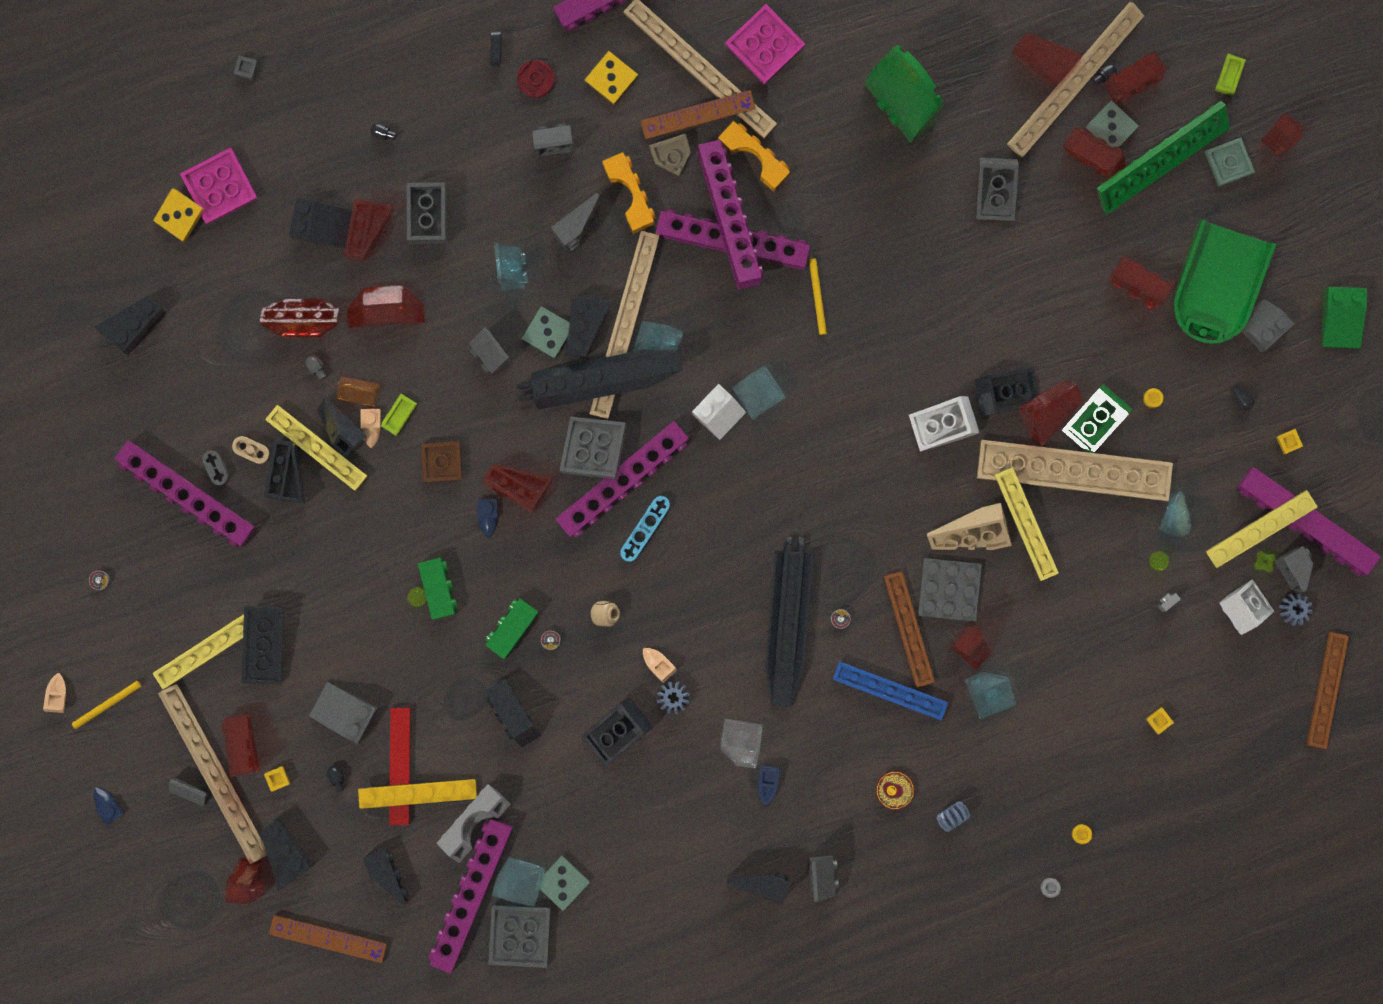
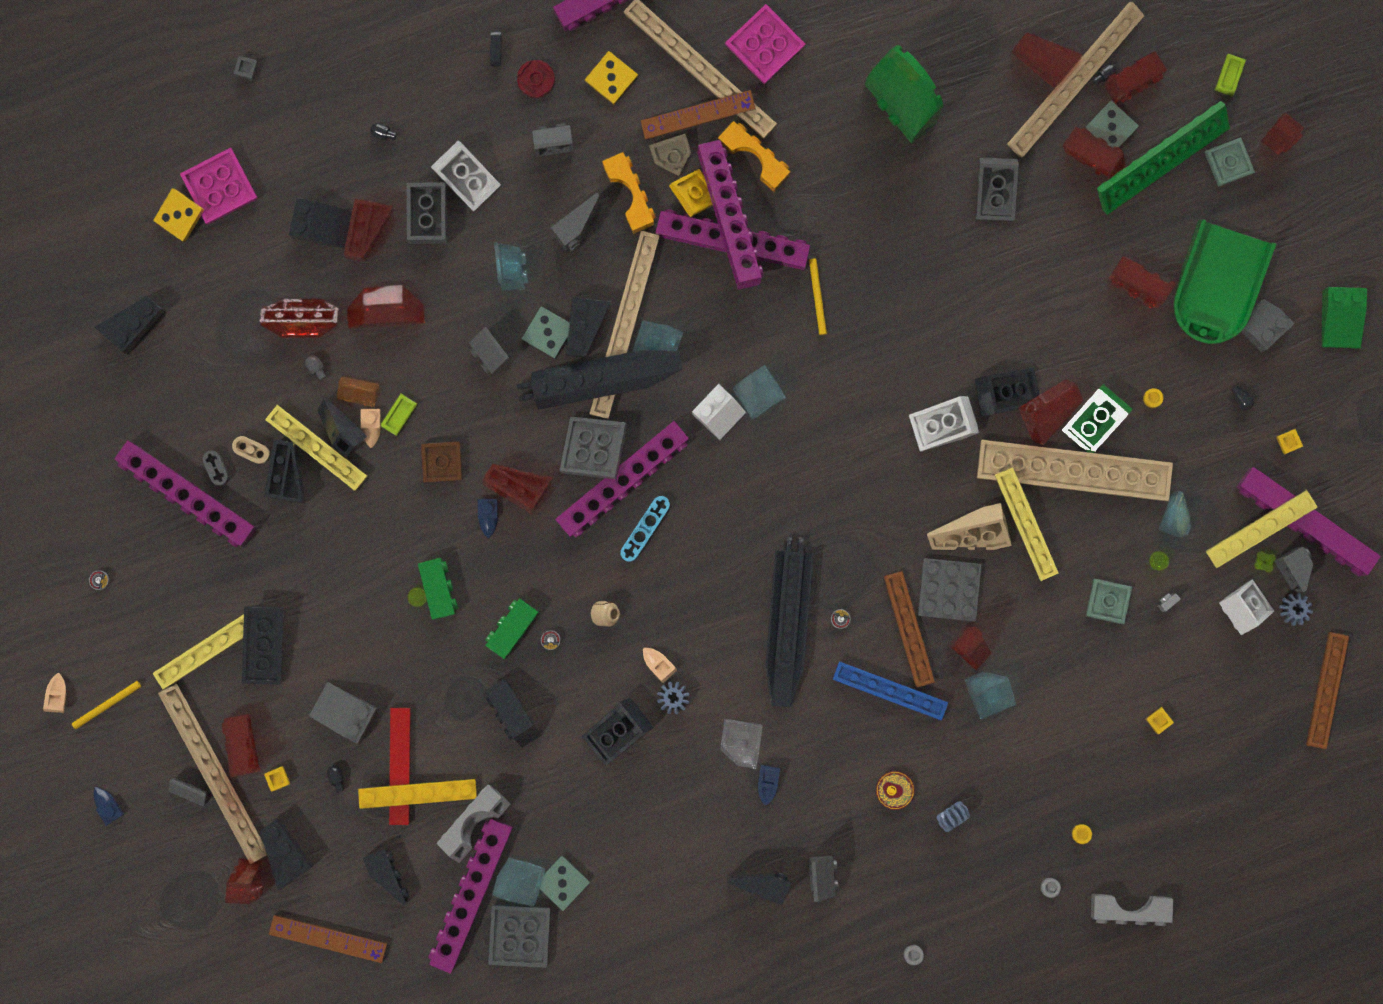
none -> white slope [431,141,501,211]
none -> yellow tile [669,169,713,217]
none -> light grey tile [904,945,924,965]
none -> sand green tile [1086,578,1132,625]
none -> light grey arch [1091,894,1173,926]

